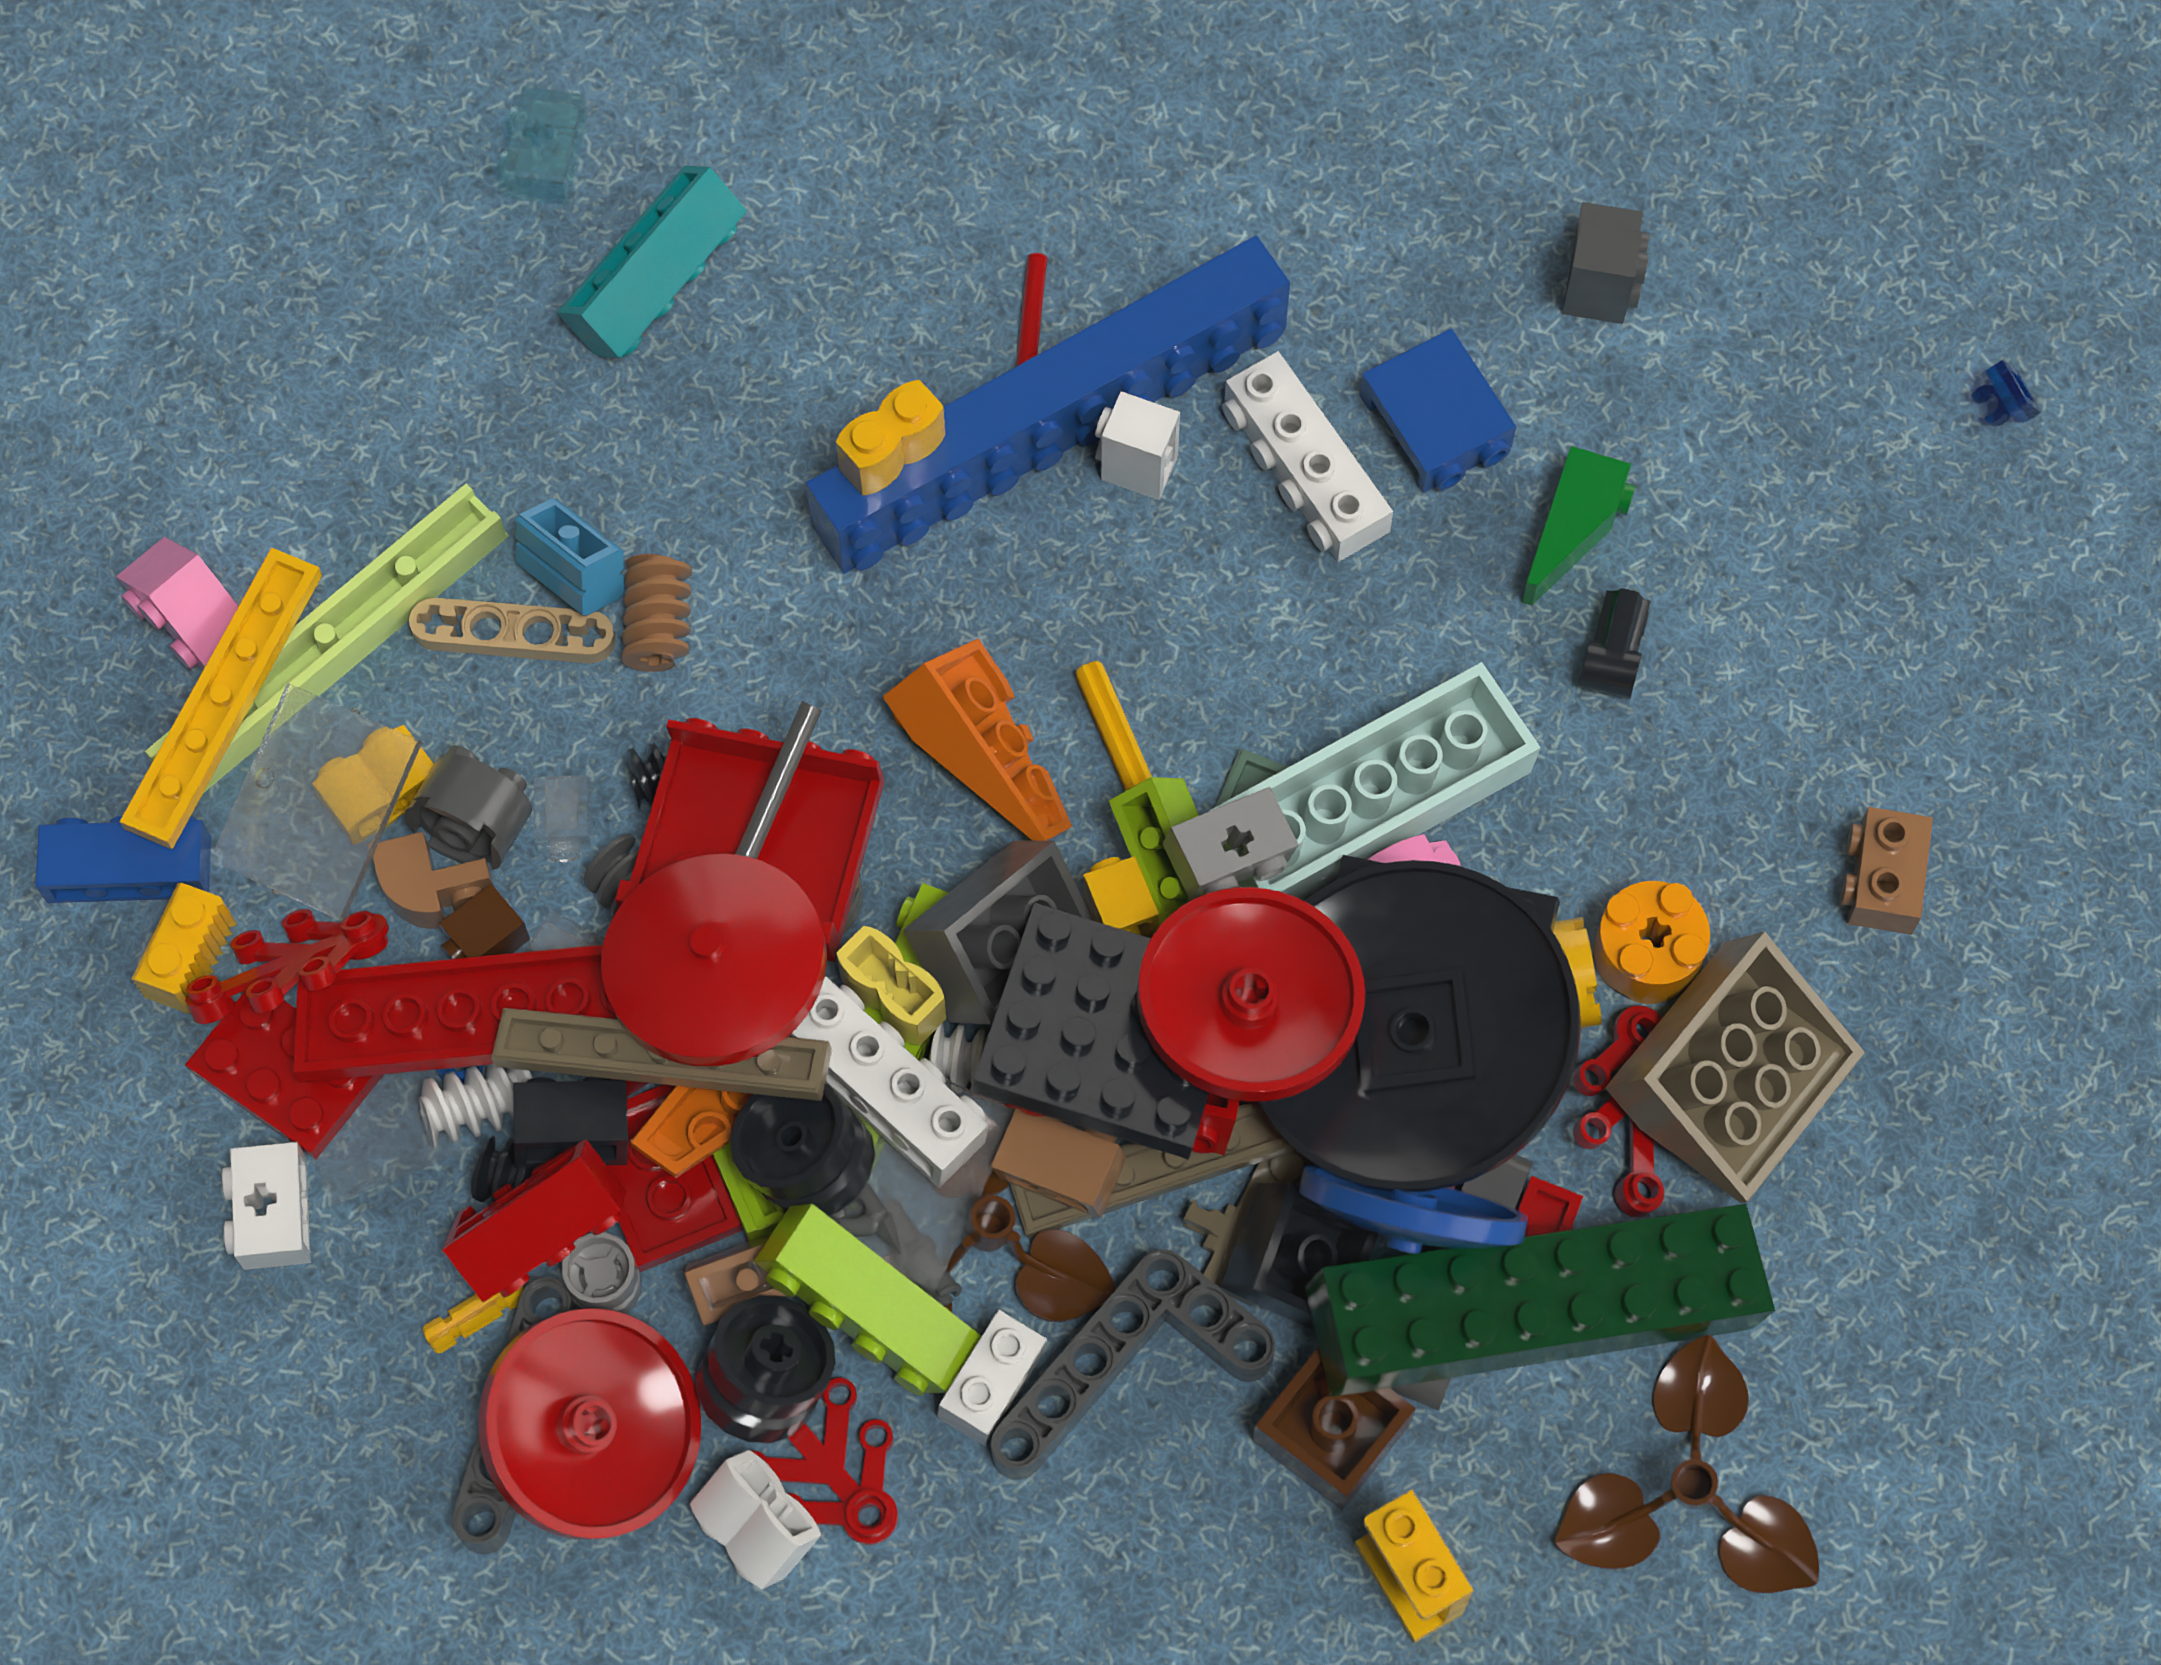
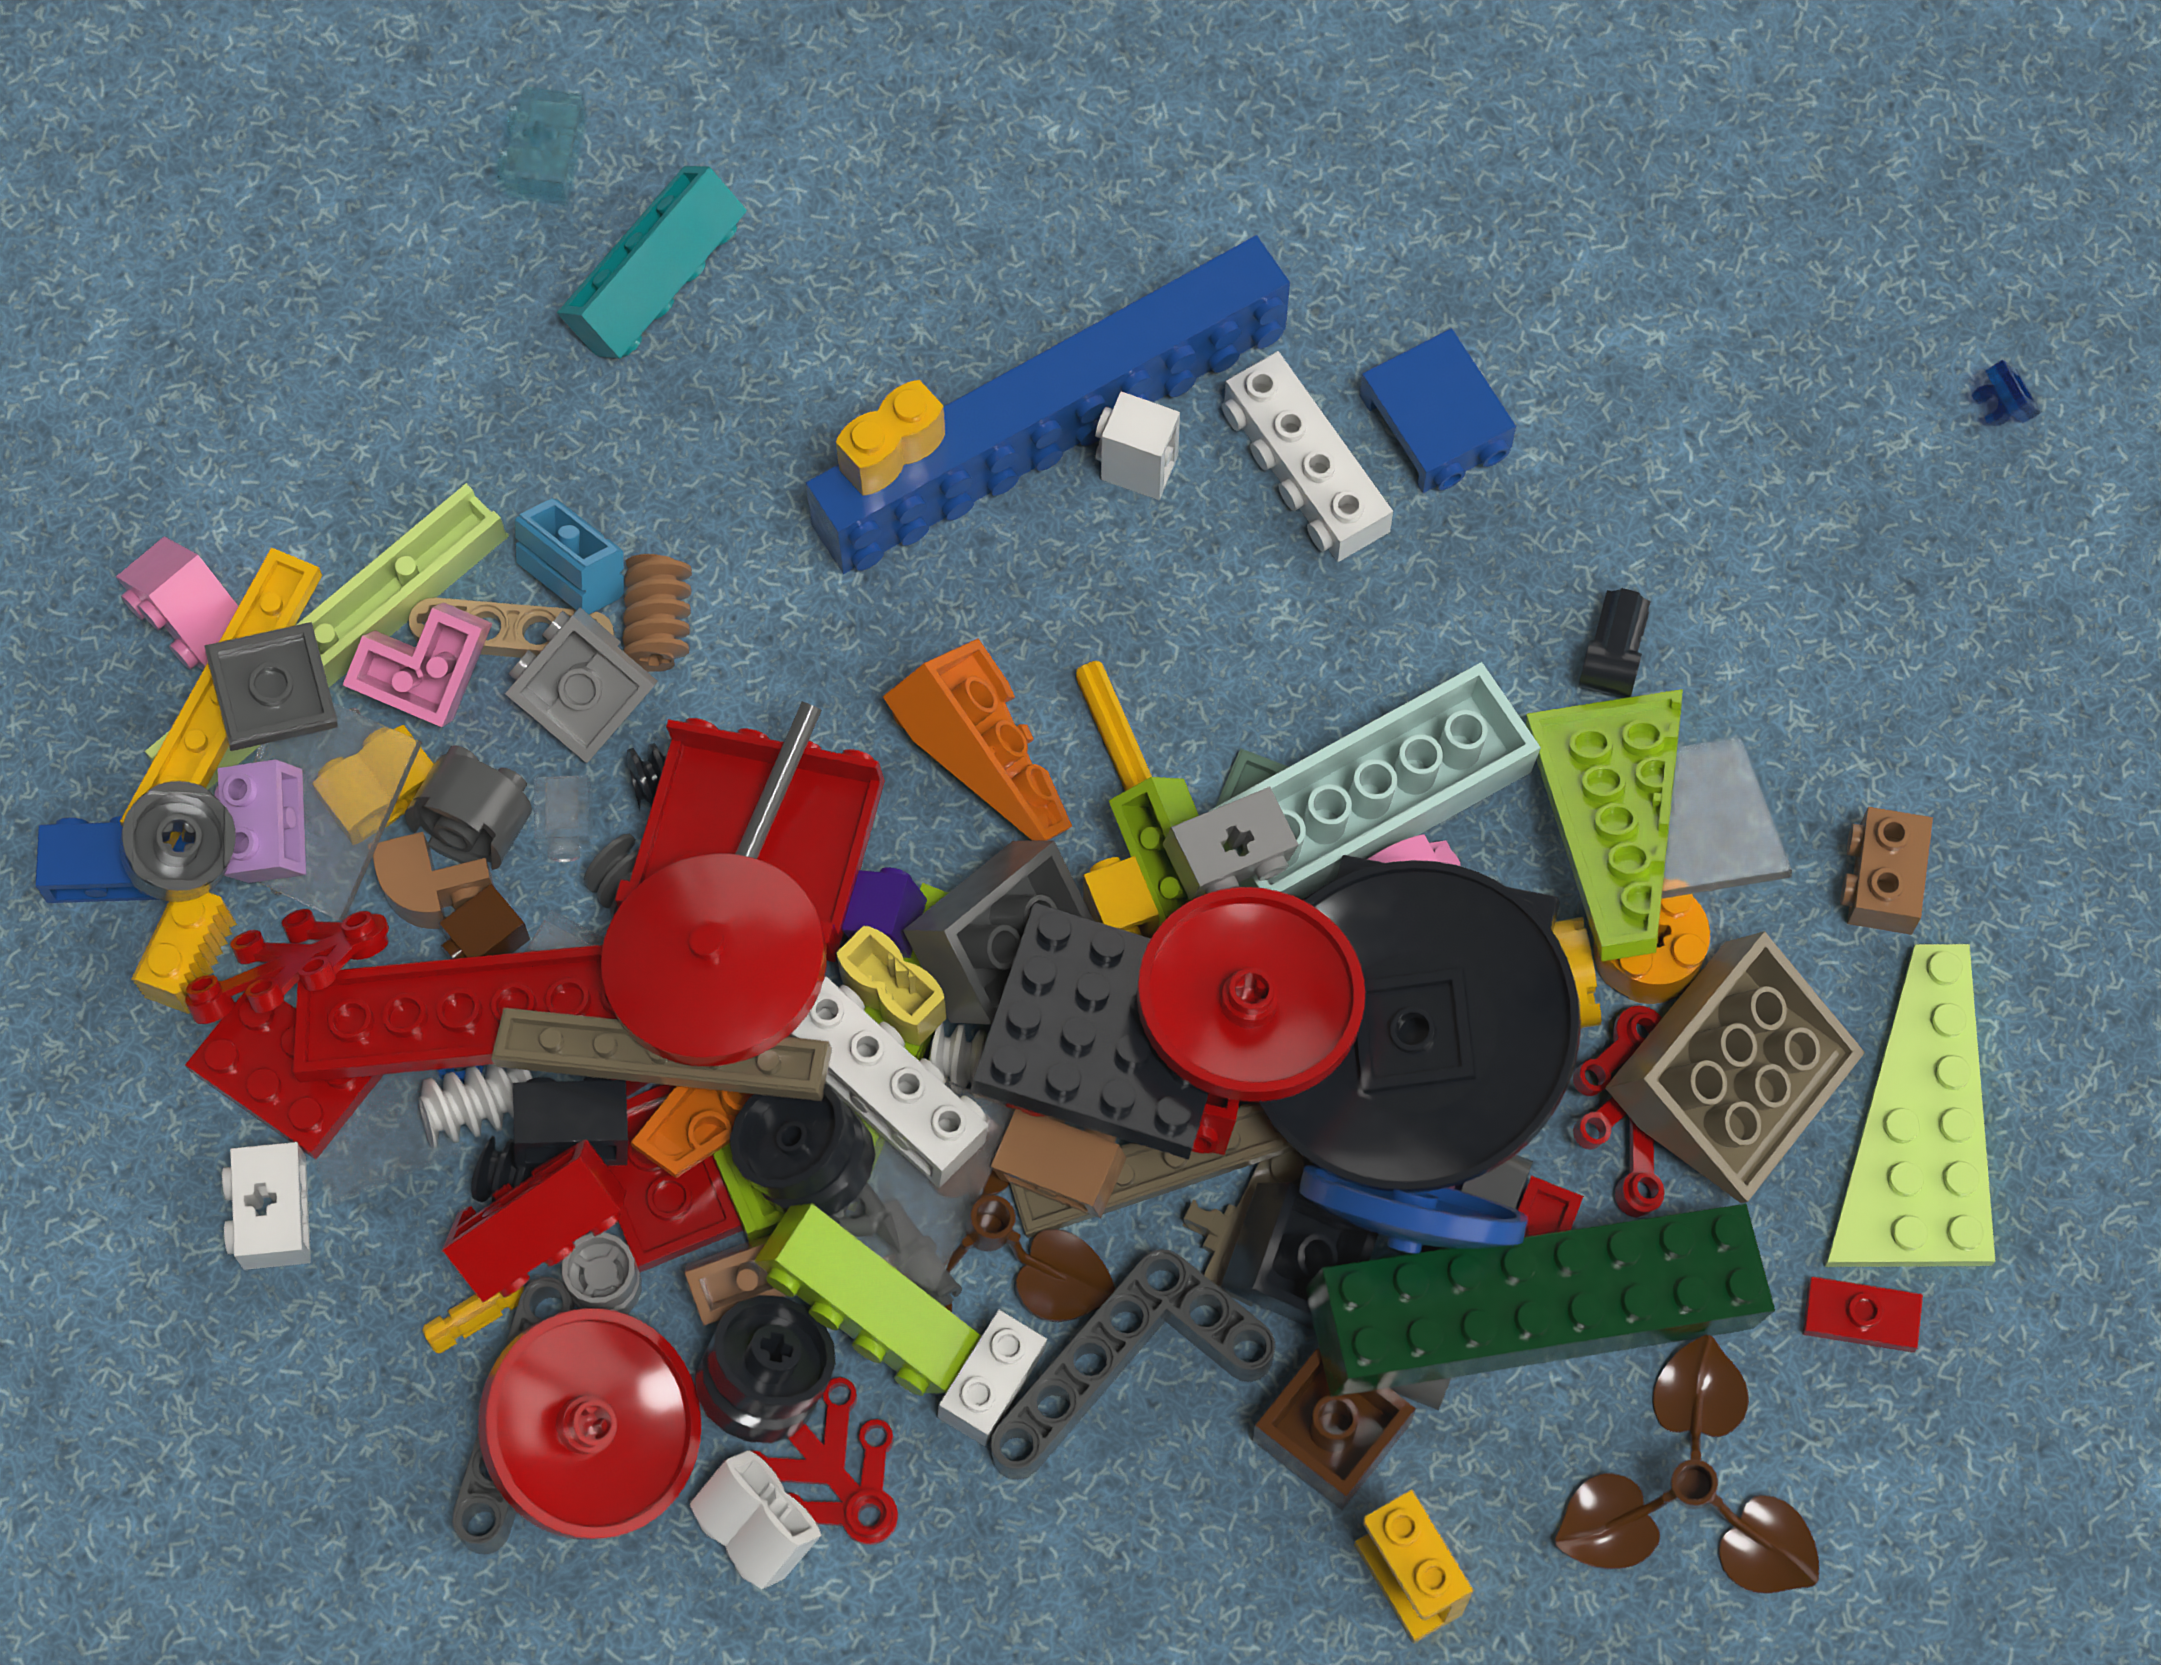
red bar [1016,253,1048,367] -> none
green slope [1522,446,1636,606] -> none
dark grey brick [1562,202,1650,324] -> none
none -> dark grey brick [120,781,236,902]
none -> dark grey plate [204,622,338,751]
none -> lavender brick [214,759,306,883]
none -> bright pink brick [343,602,493,727]
none -> light grey plate [505,607,658,763]
none -> dark purple brick [842,867,927,958]
none -> lime wing [1526,689,1683,961]
none -> clear piece [1662,737,1792,898]
none -> red plate [1803,1276,1923,1353]
none -> yellowish green wing [1825,944,1995,1267]

